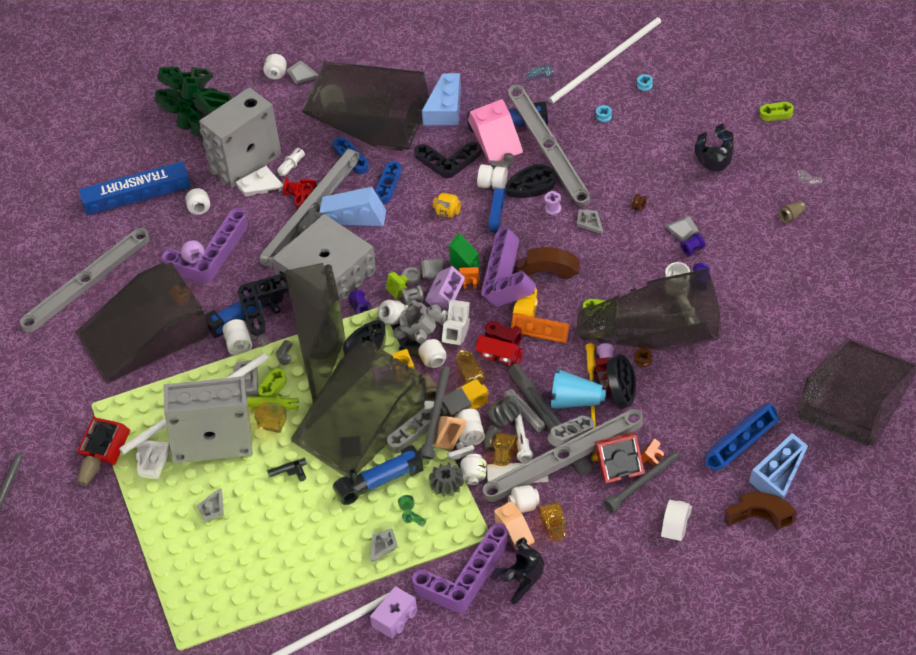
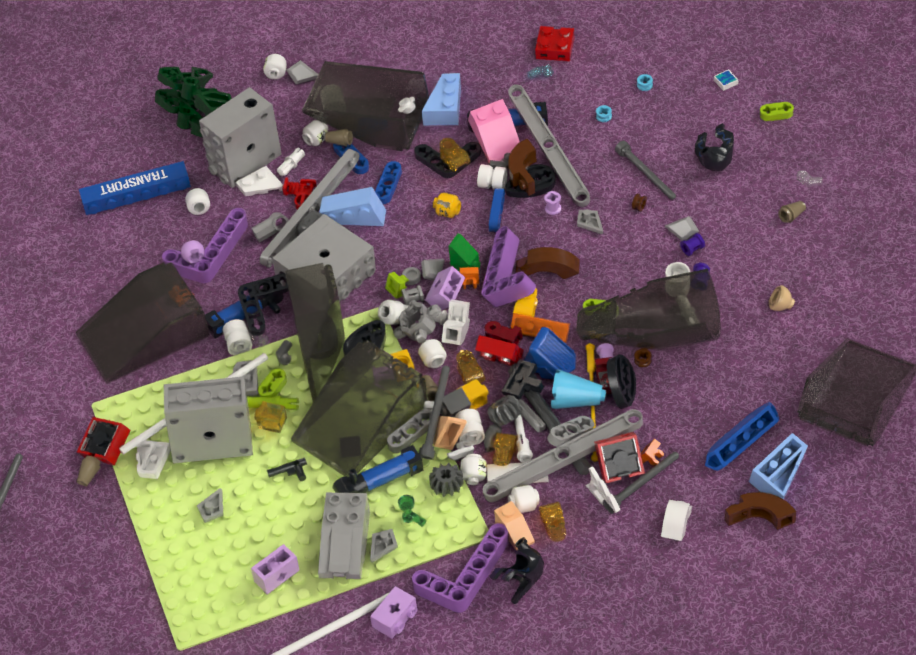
light grey beam [20,228,149,332] -> none
dark purple bush [348,290,371,314] -> none
black tile [399,340,421,355] -> none
white piece [548,17,661,104] -> none
none -> light grey piece [251,212,289,242]
none -> lavender brick [251,544,300,594]
none -> white head [302,120,329,146]
none -> light grey piece [318,492,370,579]
none -> dark tan cone [325,129,353,147]
none -> white plate [398,97,416,114]
none -> clear yellow piece [439,138,470,172]
none -> black hinge [502,359,544,400]
none -> reddish brown arch [508,139,537,196]
none -> blue piece [524,327,576,379]
none -> red piece [535,26,575,61]
none -> white piece [586,466,620,513]
none -> dark grey piece [615,140,676,200]
none -> tile [714,69,738,91]
none -> tan brick [769,285,795,311]

